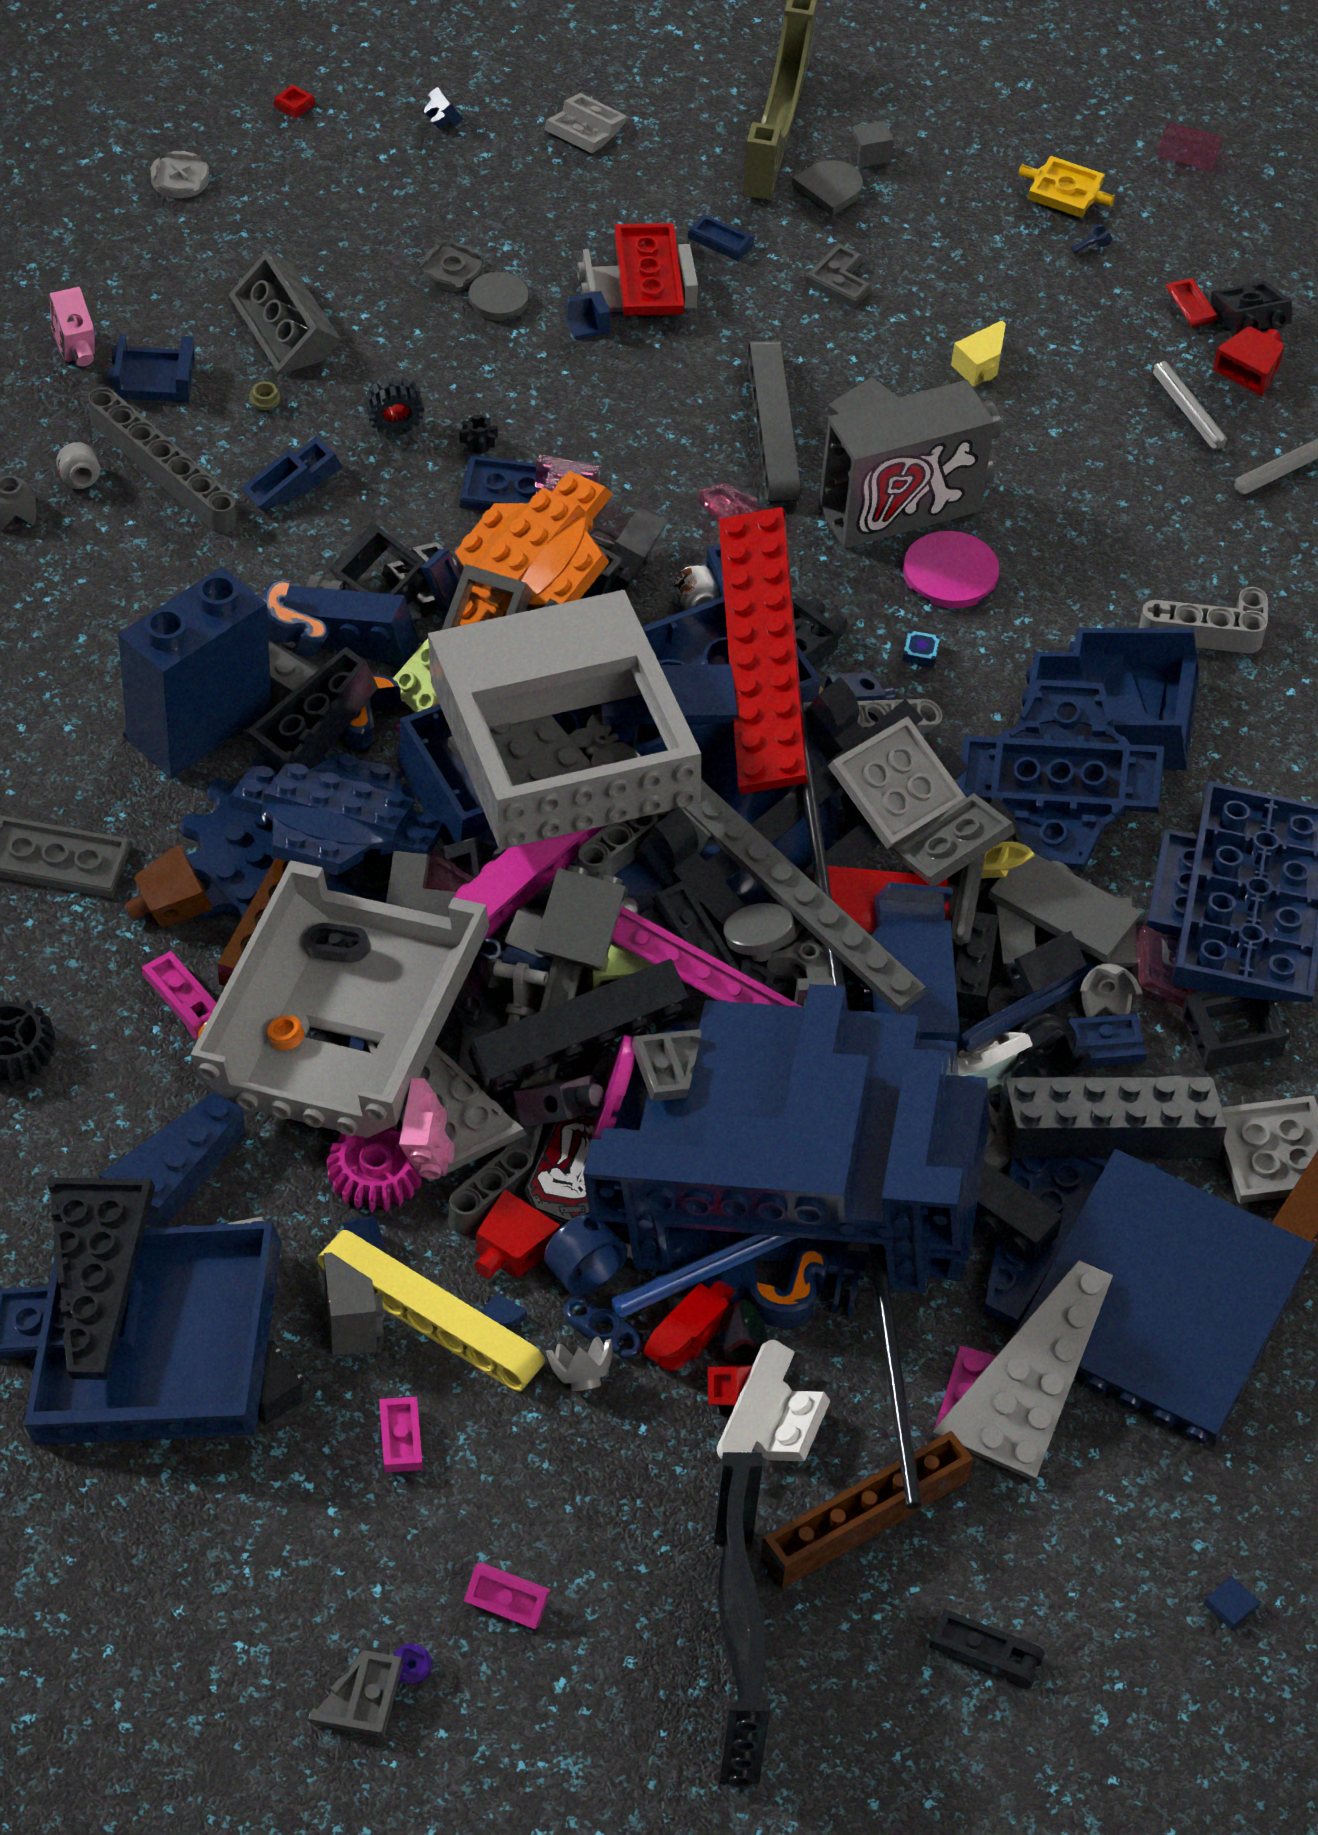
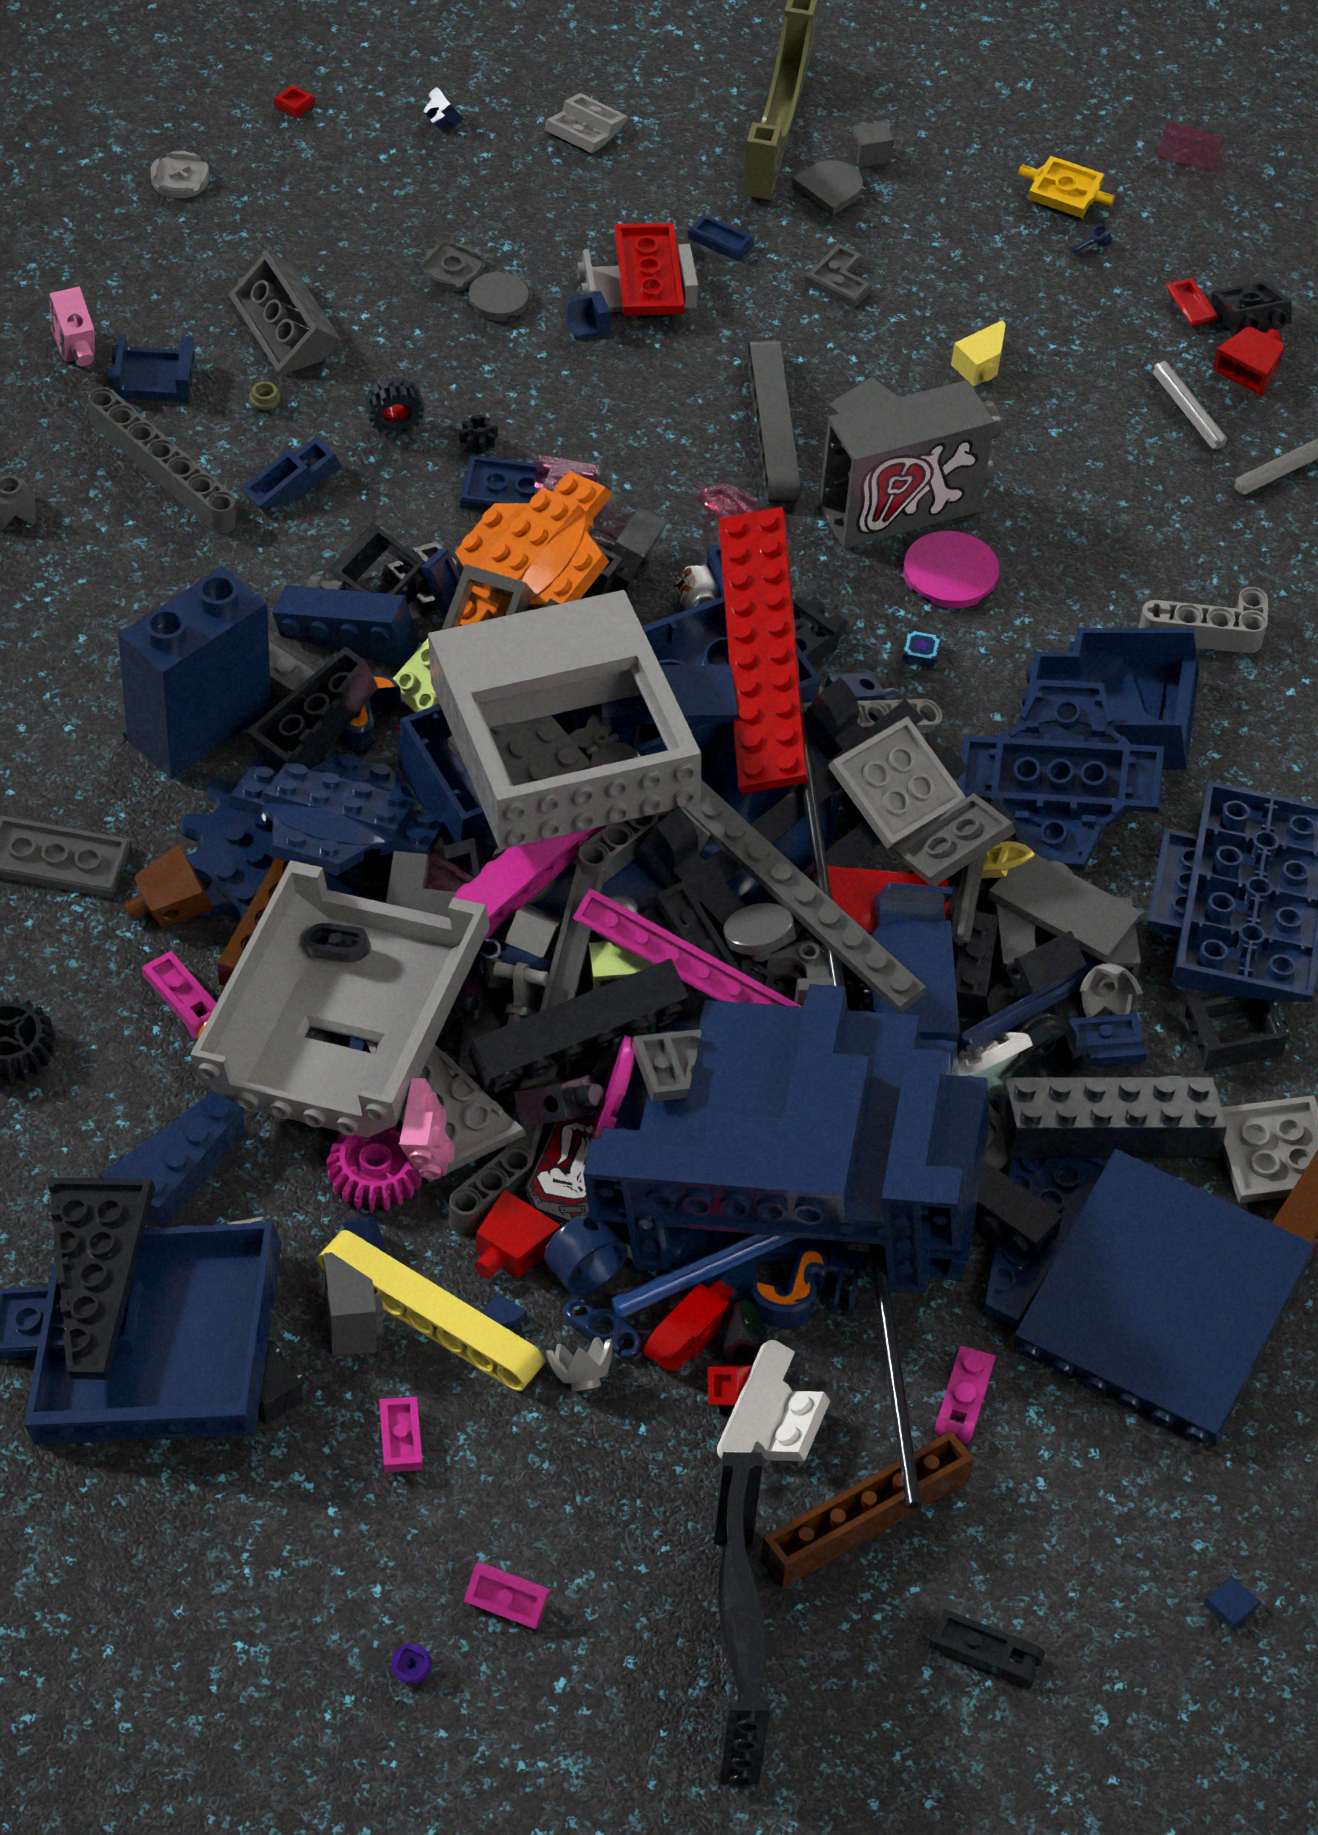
light grey head [56,442,101,489] -> none
dark blue animal [260,579,329,657] -> none
orange tile [267,1015,305,1051] -> none
dark grey wing [308,1650,404,1738] -> none
dark grey panel [534,865,629,973] -> none
light grey wing [930,1260,1113,1480] -> none
clear pink tile [1137,925,1198,1008] -> none

